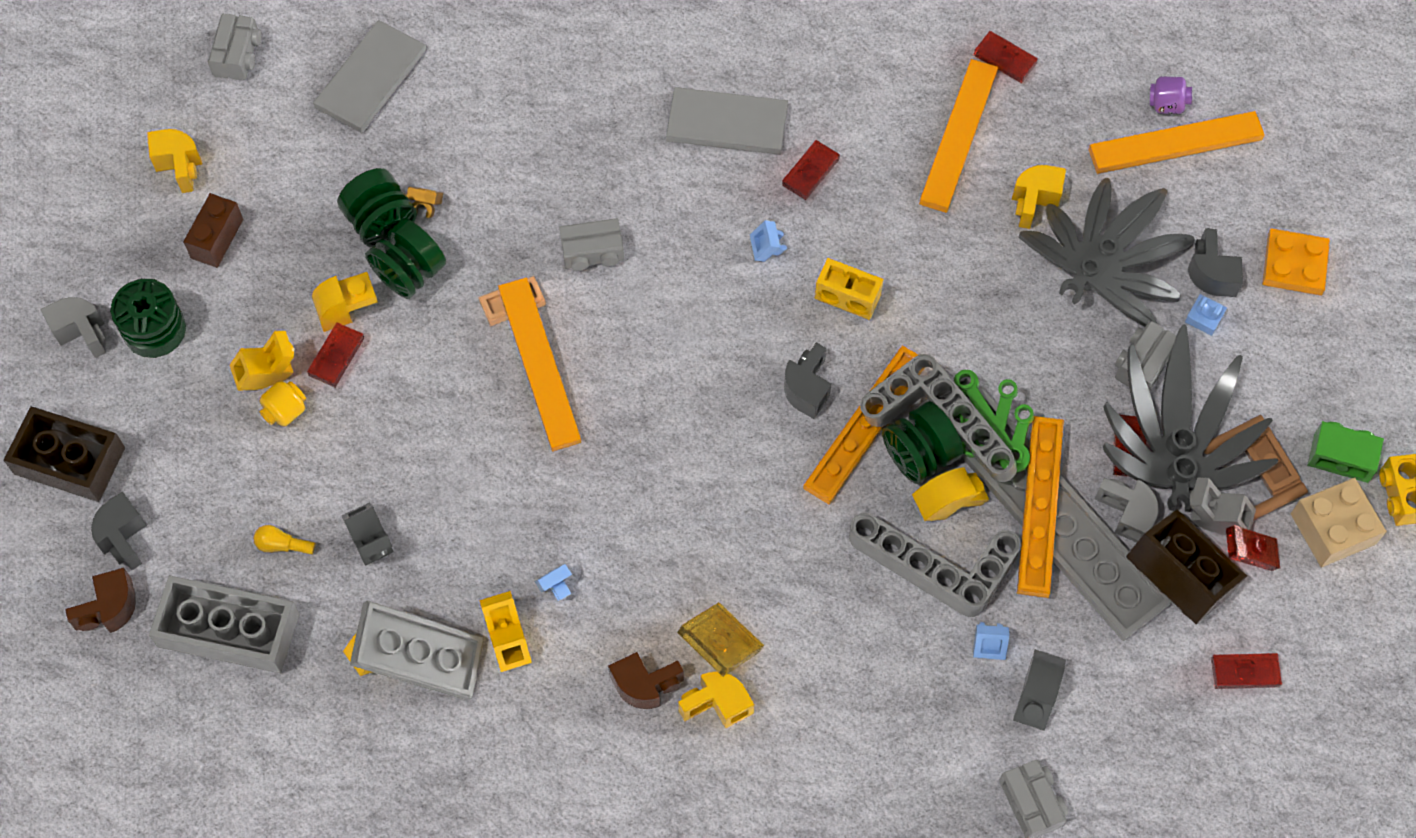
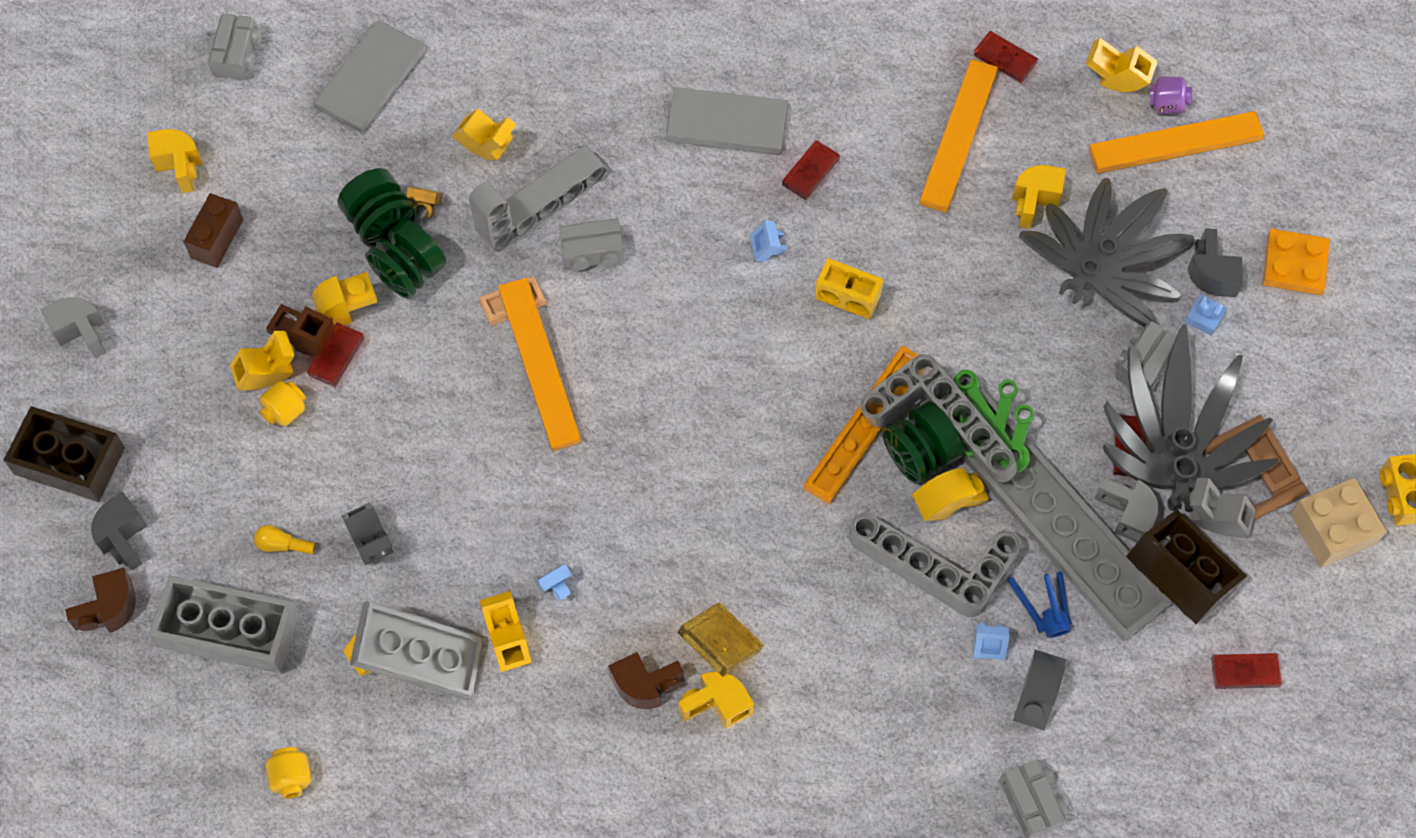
dark green wheel [110,278,186,358] -> none
dark grey brick [784,342,832,419] -> none
light orange tile [1016,416,1064,598] -> none
clear red plate [1226,525,1280,571] -> none
bright green brick [1307,421,1384,483] -> none
none -> yellow head [265,747,312,799]
none -> reddish brown brick [266,304,334,356]
none -> yellow brick [452,108,516,161]
none -> light grey beam [469,147,607,251]
none -> blue plant [1008,571,1072,638]
none -> yellow brick [1085,38,1158,92]

